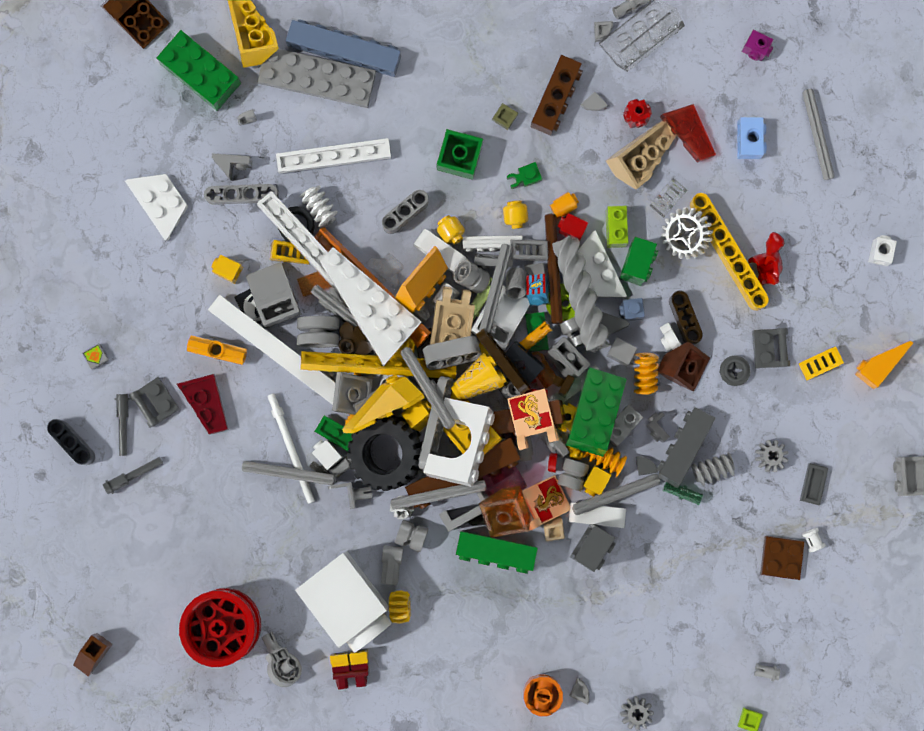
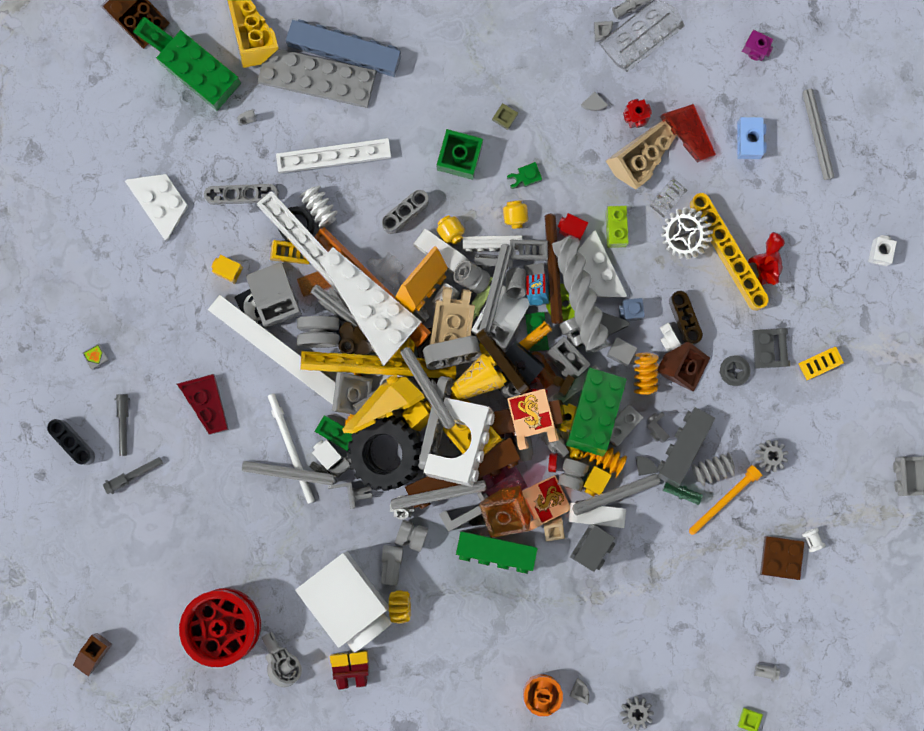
dark grey plate [129,377,179,428] -> none
light orange piece [187,335,247,365] -> none
light grey slope [212,153,252,181] -> none
reddish brown brick [530,55,583,136] -> none
light orange brick [549,192,579,218] -> none
green brick [619,237,659,286] -> none
dark grey tile [800,463,828,505] -> none
light orange slope [855,341,913,389] -> none
none -> green plate [133,17,173,52]
none -> light orange piece [689,465,763,535]

